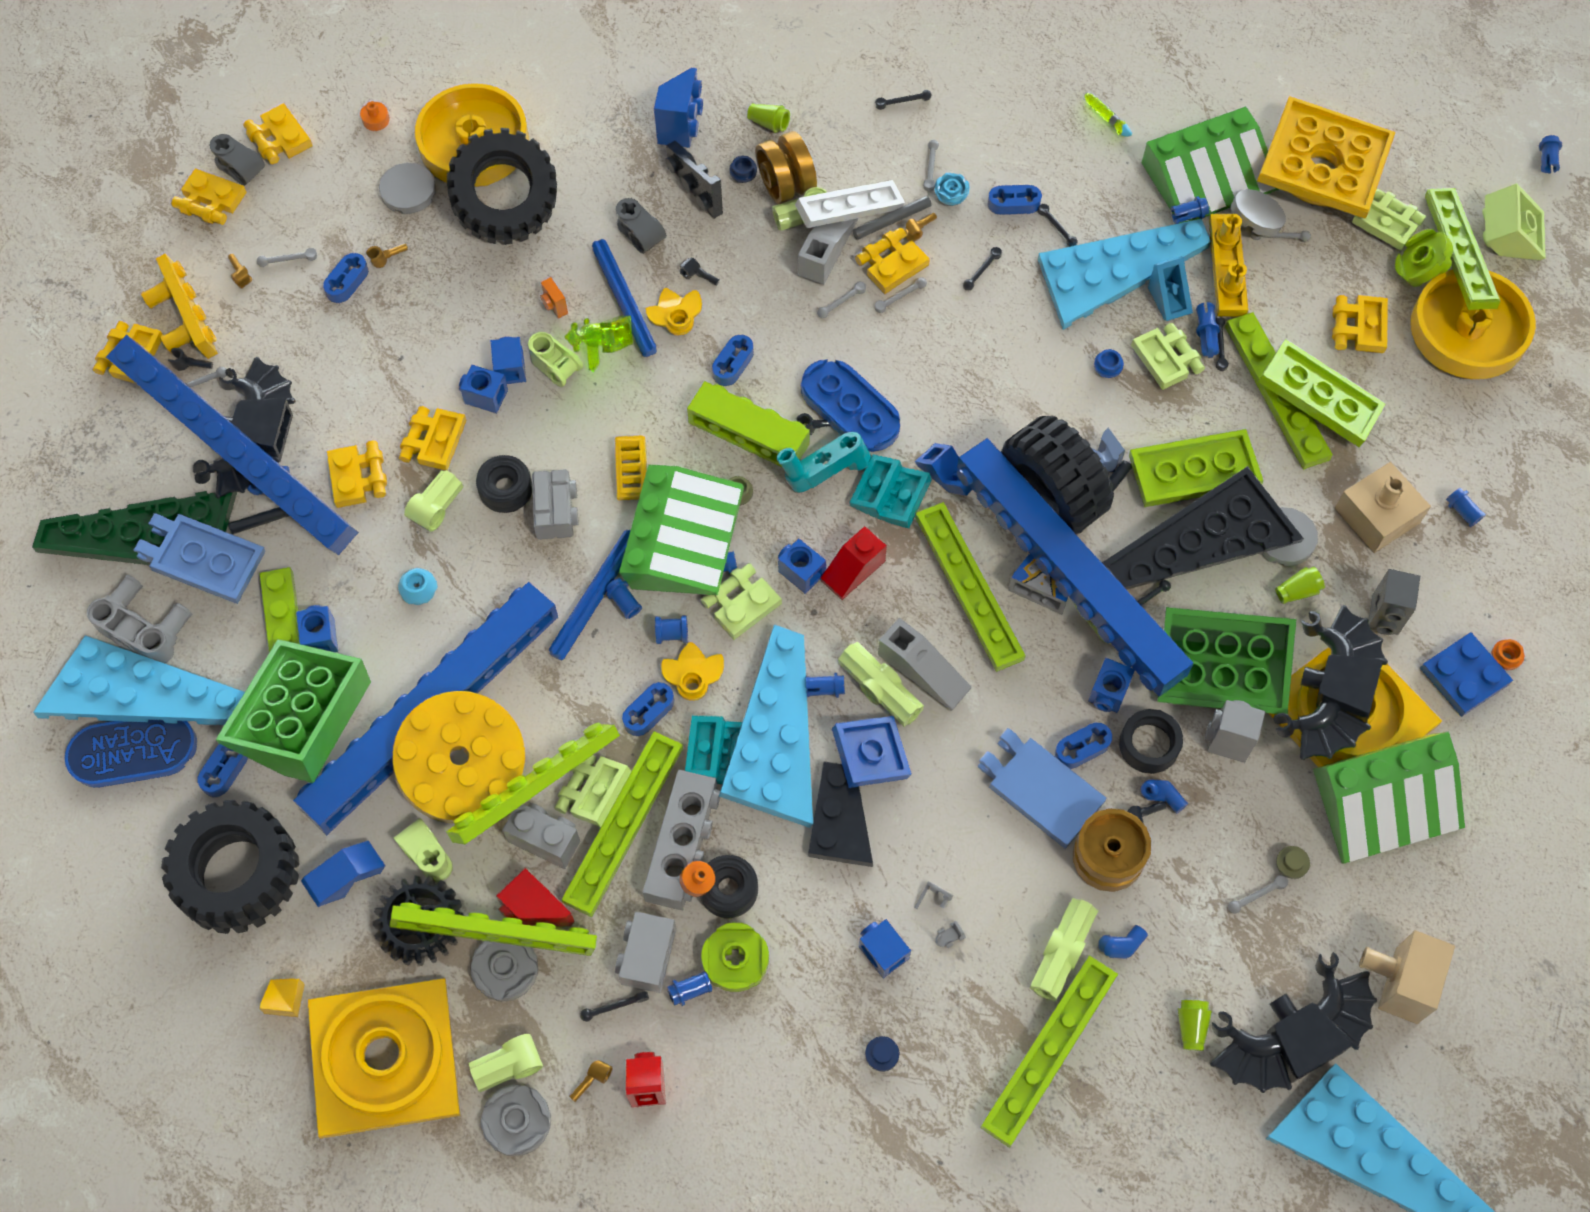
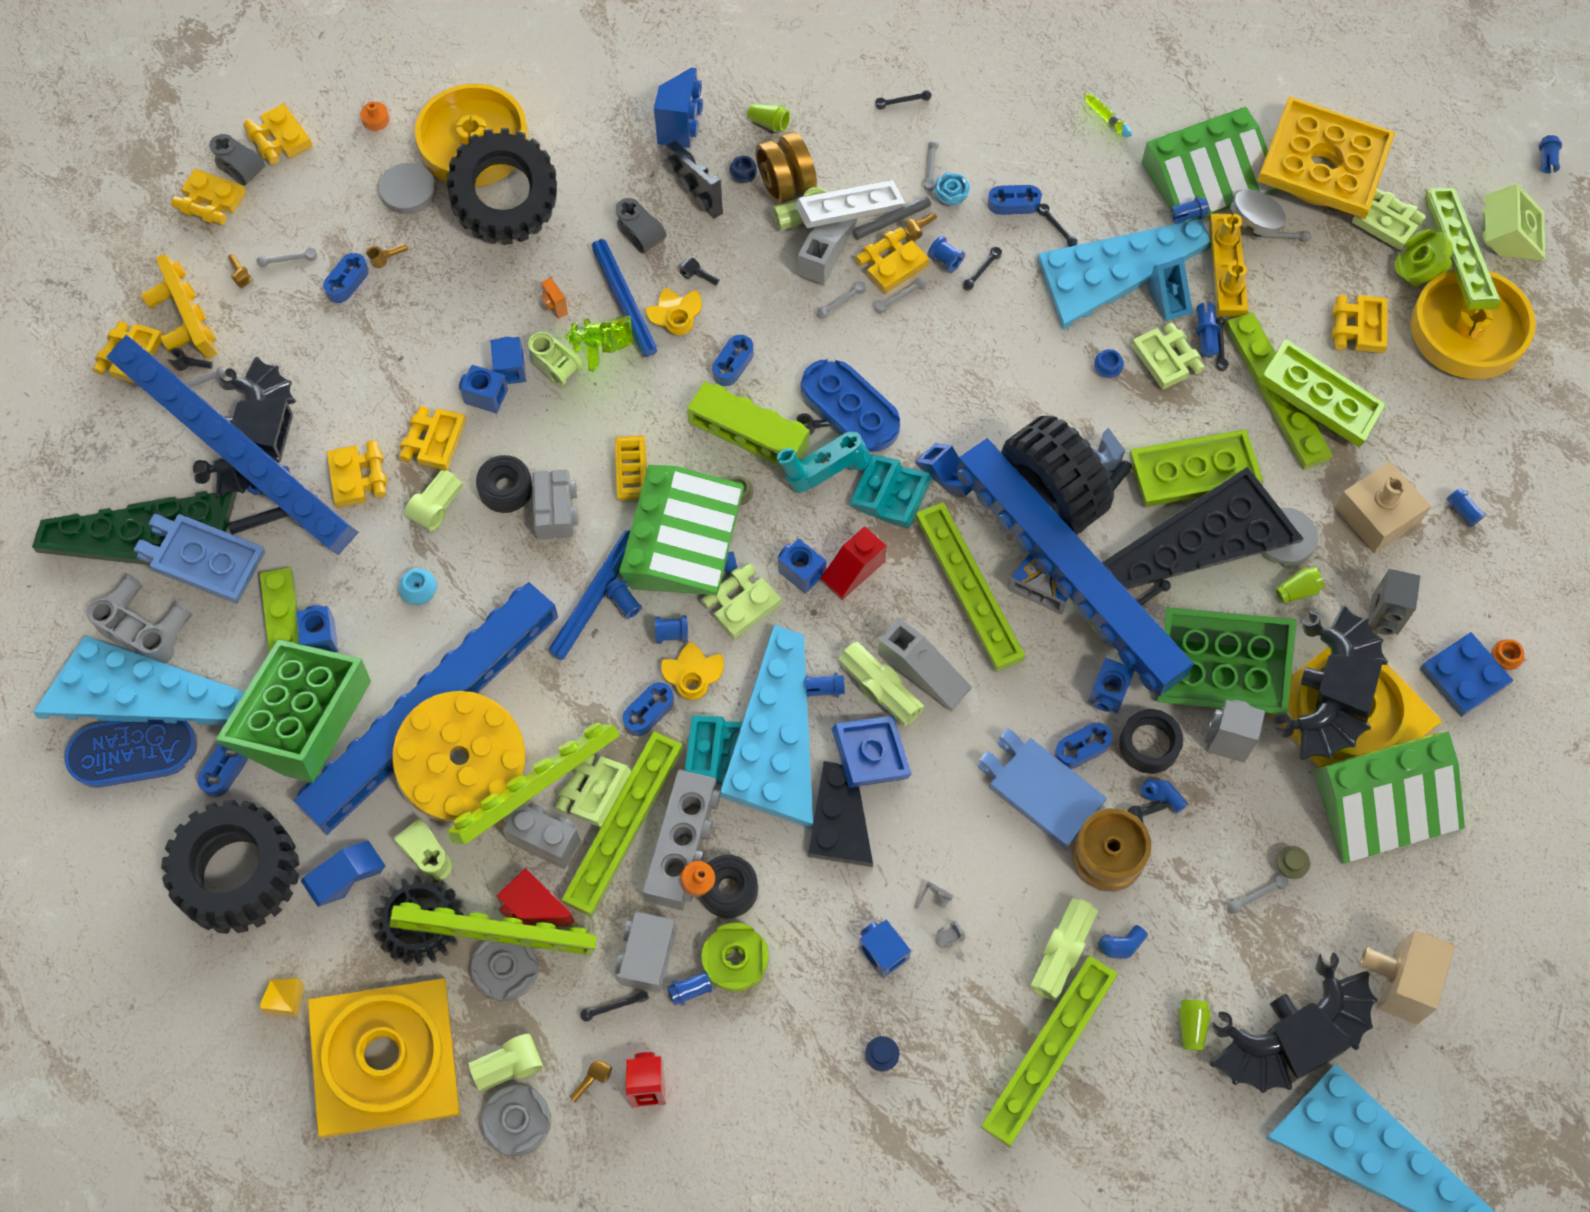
none -> blue bush [927,236,966,273]

